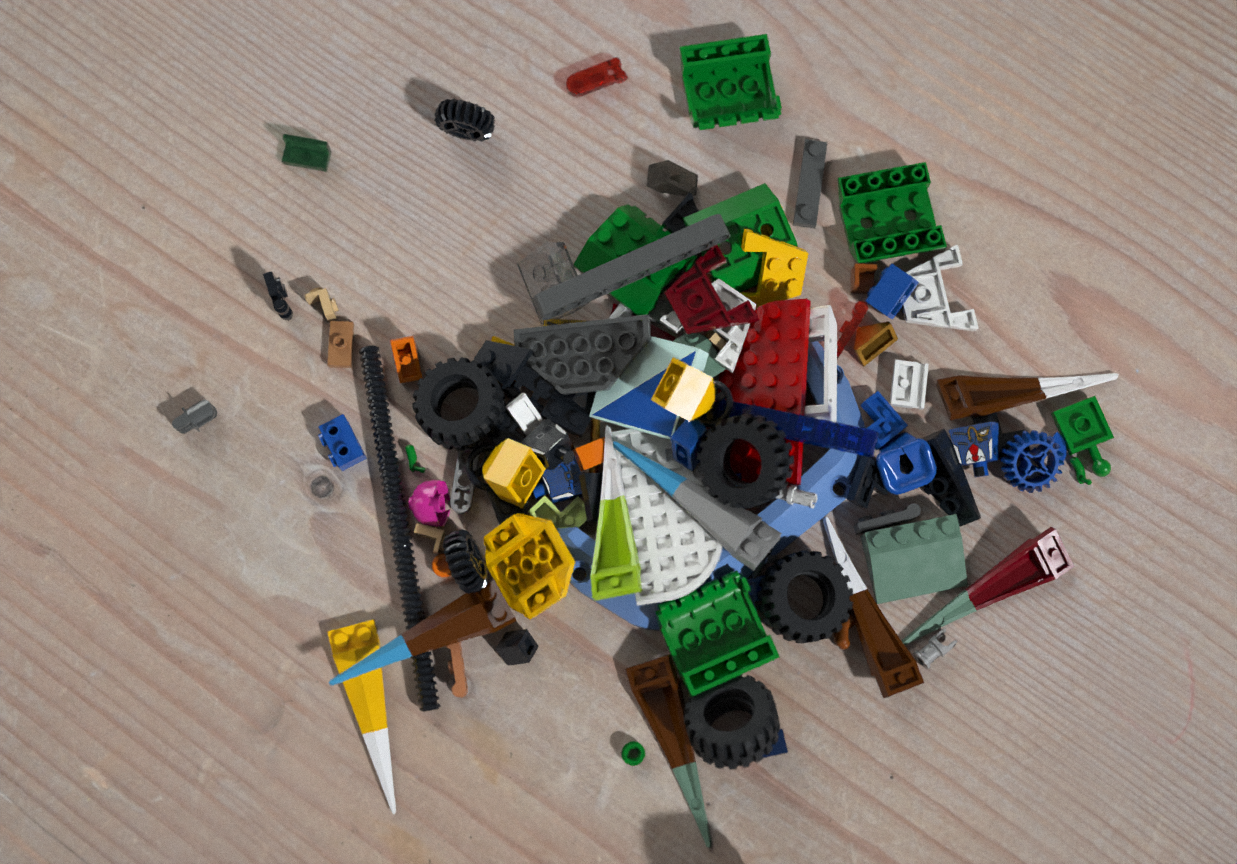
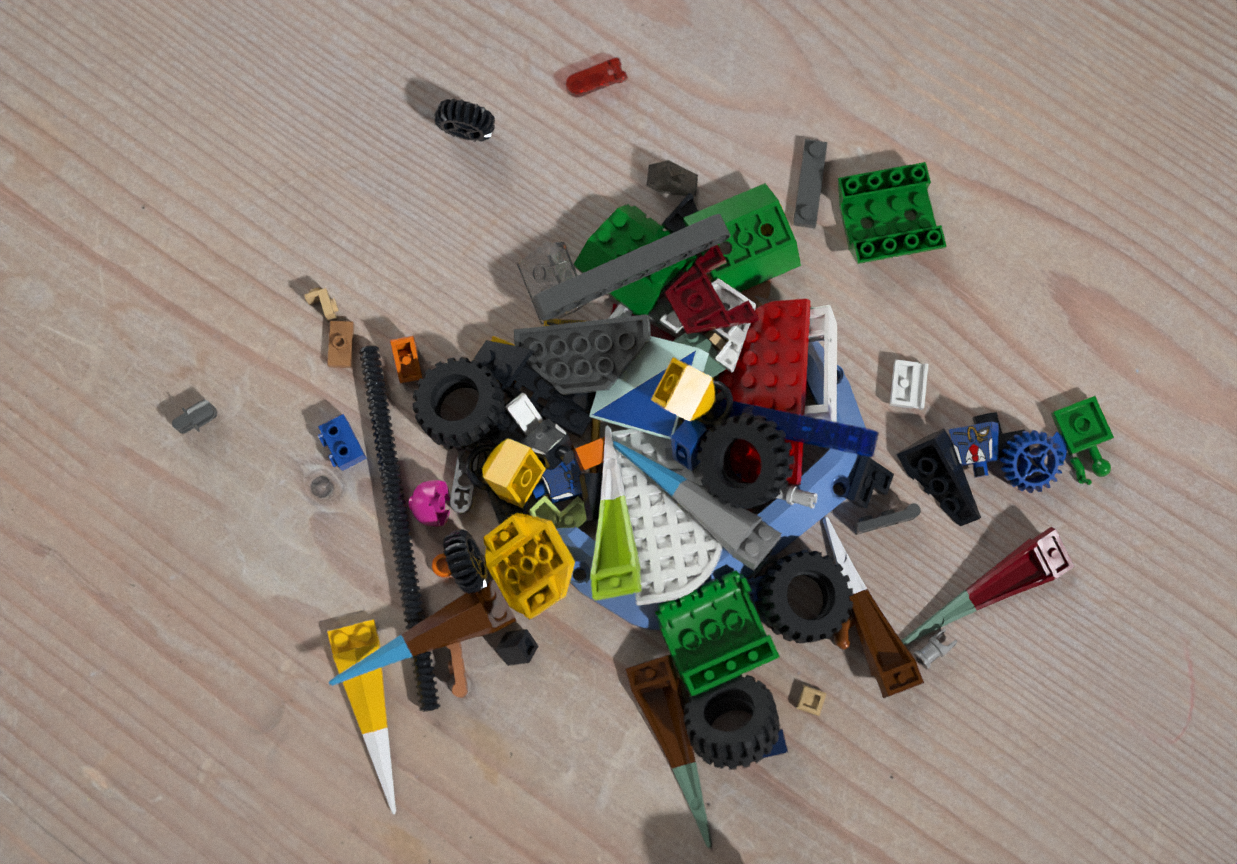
black plate [263,271,293,321] -> none
clear green panel [282,134,332,172] -> none
green piece [405,444,426,473] -> none
tan bracket [414,523,446,555] -> none
green plate [621,741,645,766] -> none
green slope [679,34,782,131] -> none
yellow wing [741,229,808,308] -> none
clear red plate [837,301,868,359] -> none
dark orange panel [850,263,877,294] -> none
pearl gold slope [854,321,898,366] -> none
blue plate [860,391,908,450] -> none
sand green slope [860,514,968,604] -> none
blue brick [865,264,919,320] -> none
blue piece [876,432,937,495] -> none
white wing [902,245,979,331] -> none
reddish brown plate [936,373,1119,420] -> none
none -> tan tile [796,686,827,716]

